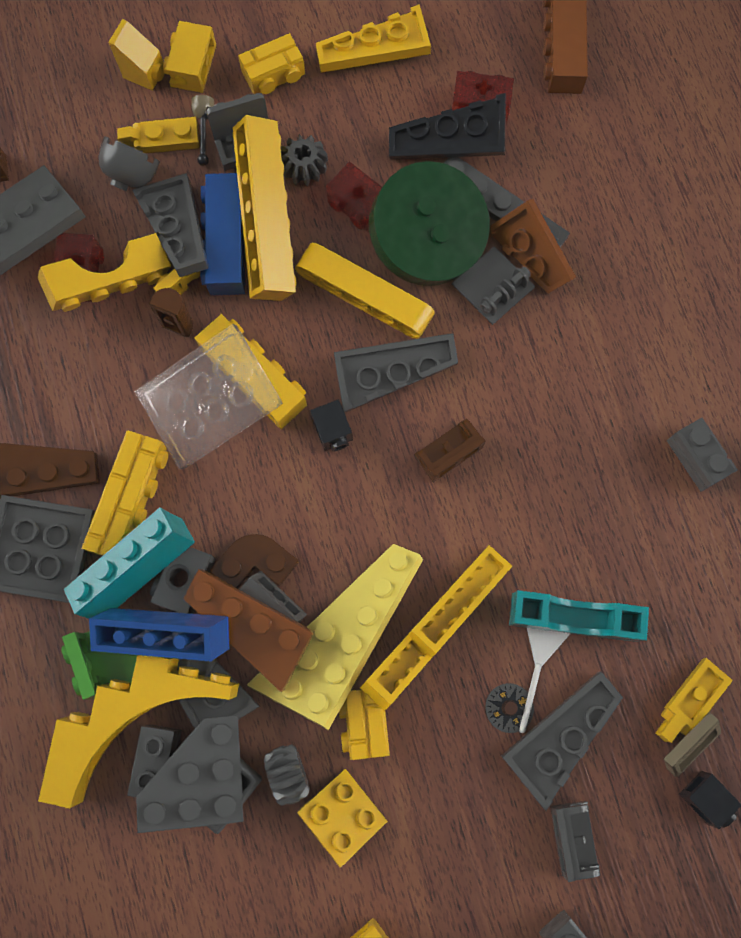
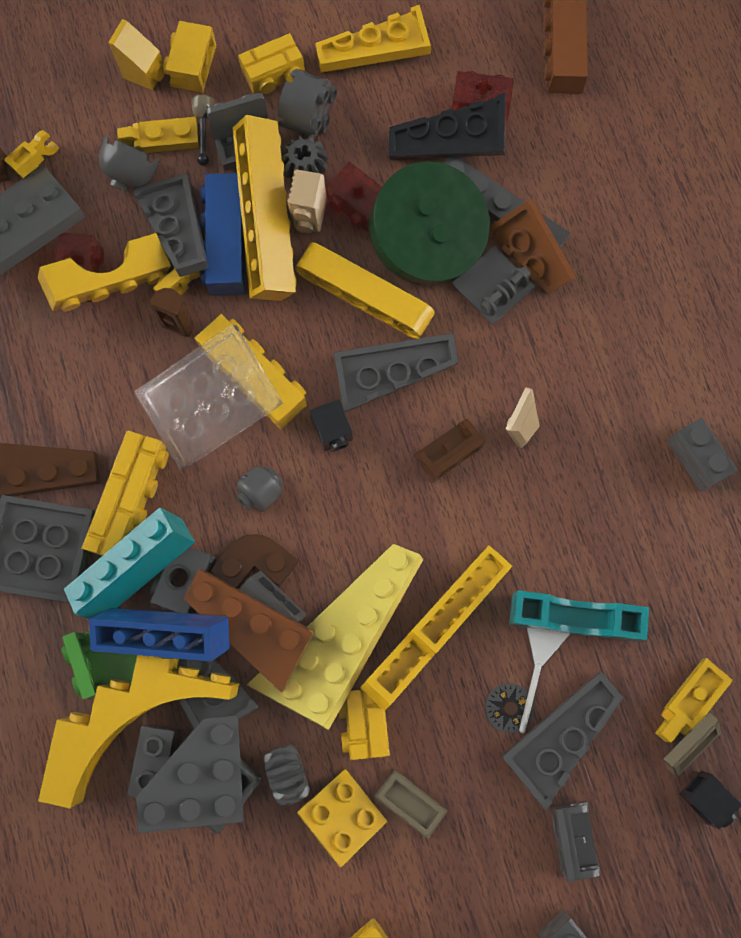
none -> yellow plate [4,130,59,179]
none -> dark grey head [236,466,283,512]
none -> dark grey brick [278,68,338,138]
none -> tan brick [287,169,327,233]
none -> dark tan tile [374,769,447,839]
none -> tan piece [506,387,540,448]

